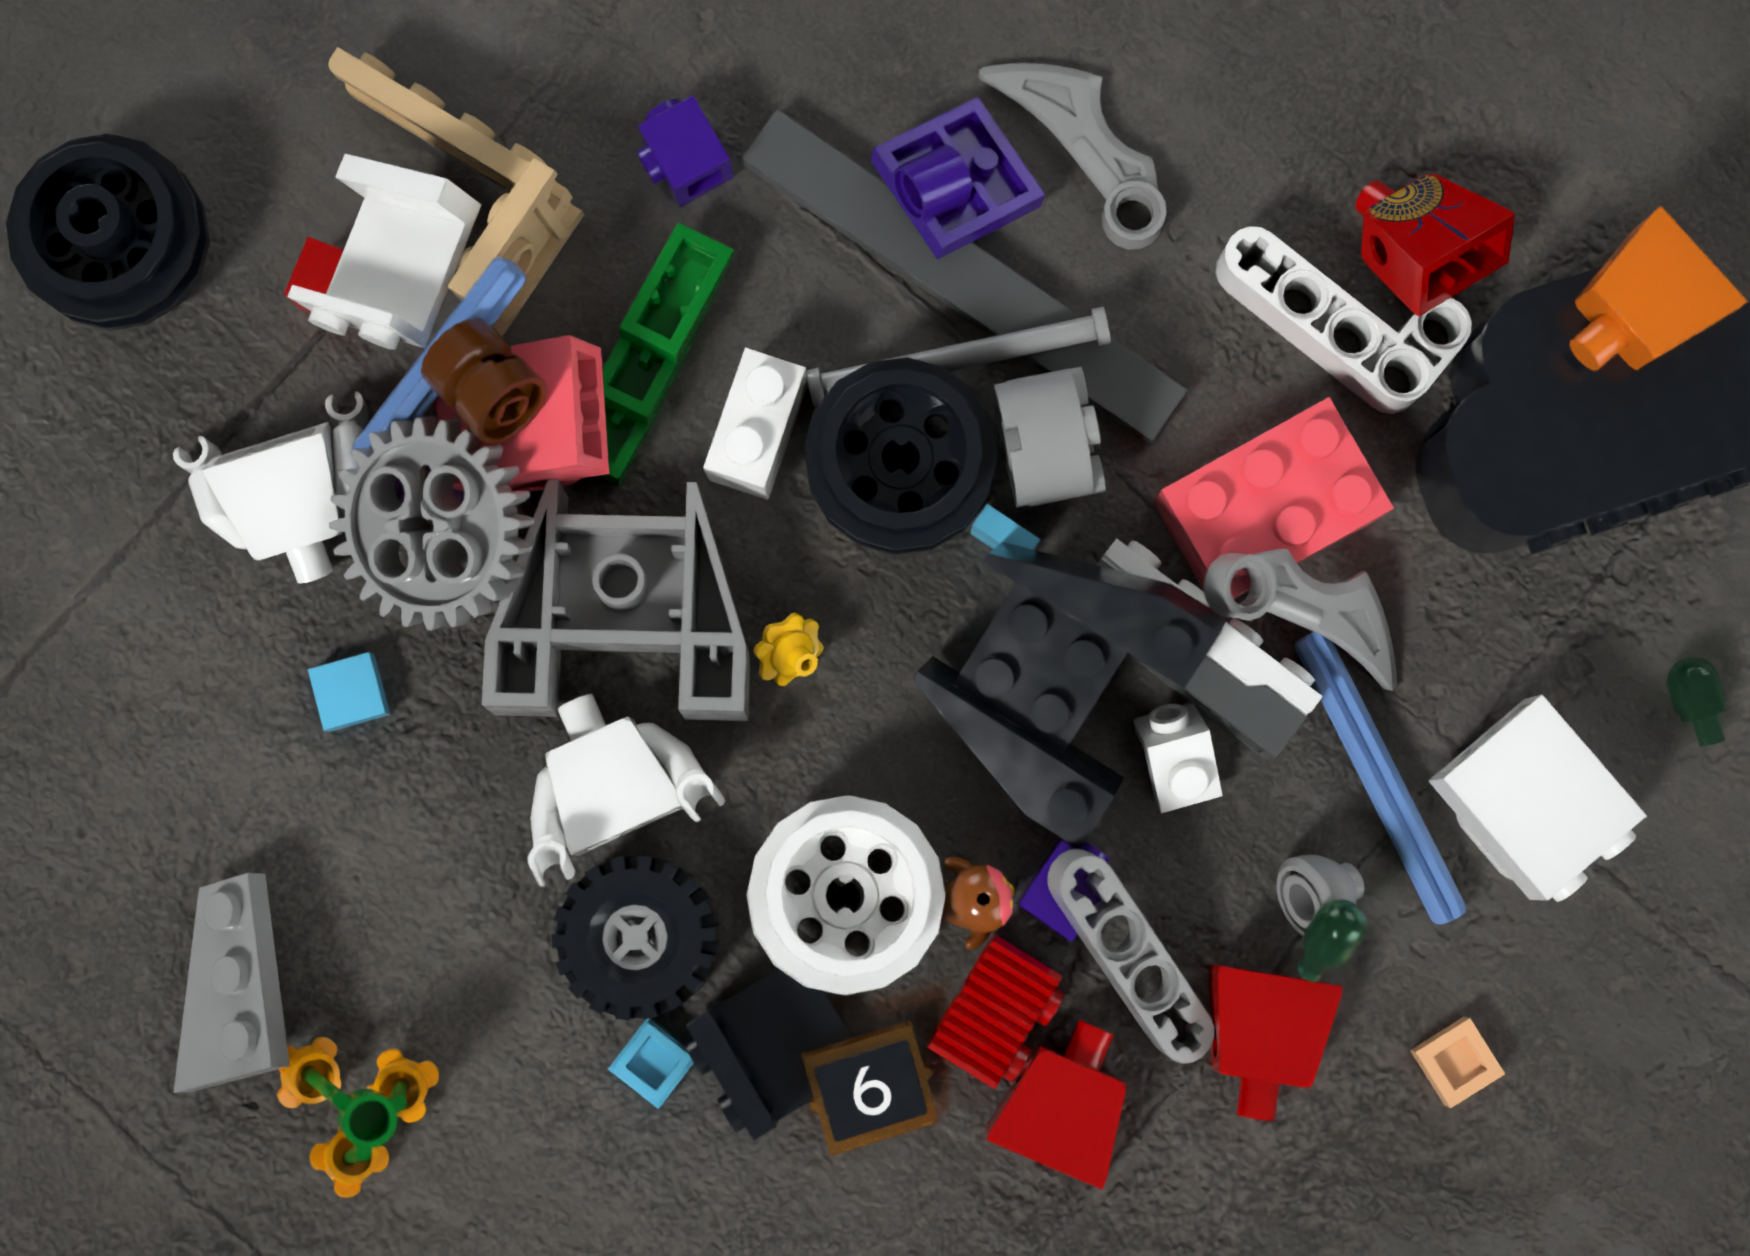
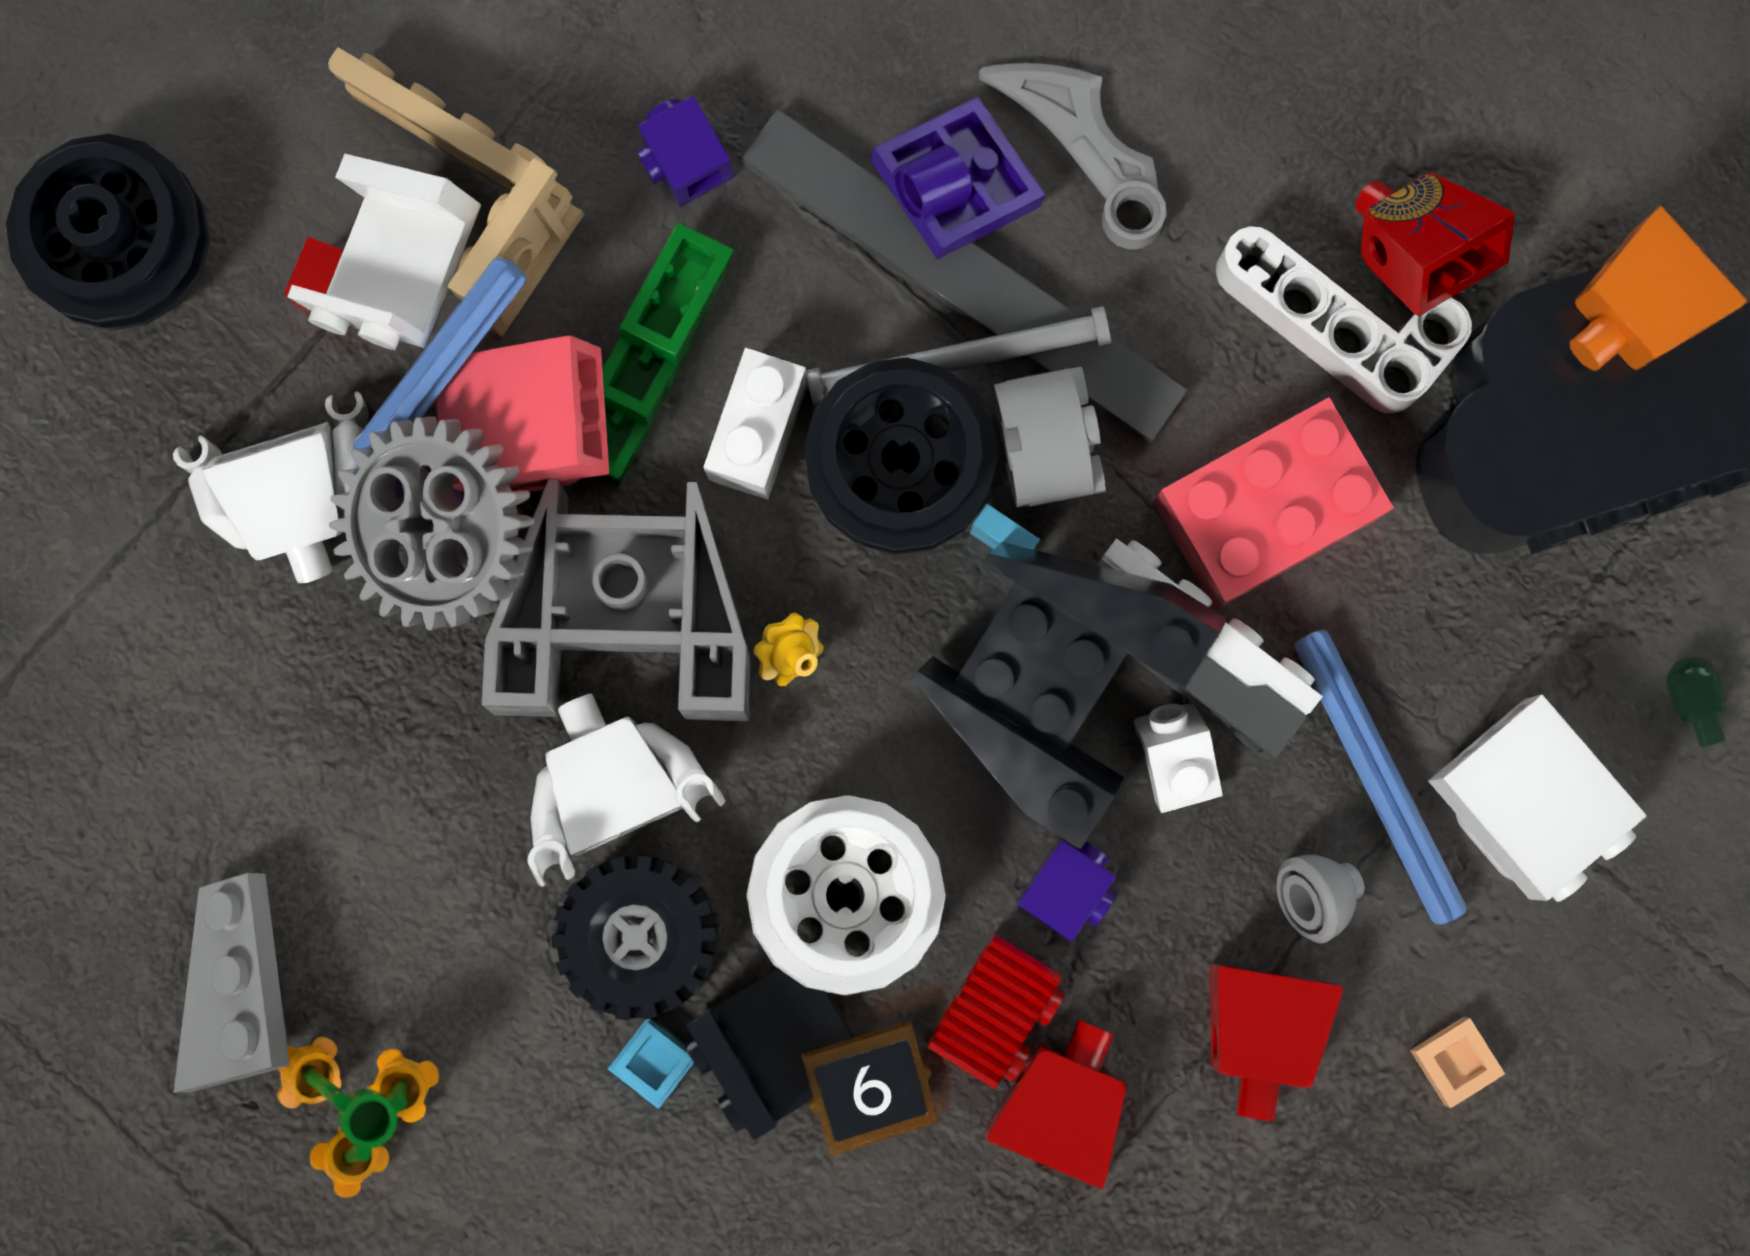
medium azure tile [308,652,391,732] -> none
reddish brown wheel [421,318,547,444] -> none
dark orange animal [941,857,1015,950] -> none
light grey beam [1048,849,1214,1064] -> none
light grey piece [1204,548,1397,691] -> none
clear green cylinder [1297,899,1367,982] -> none

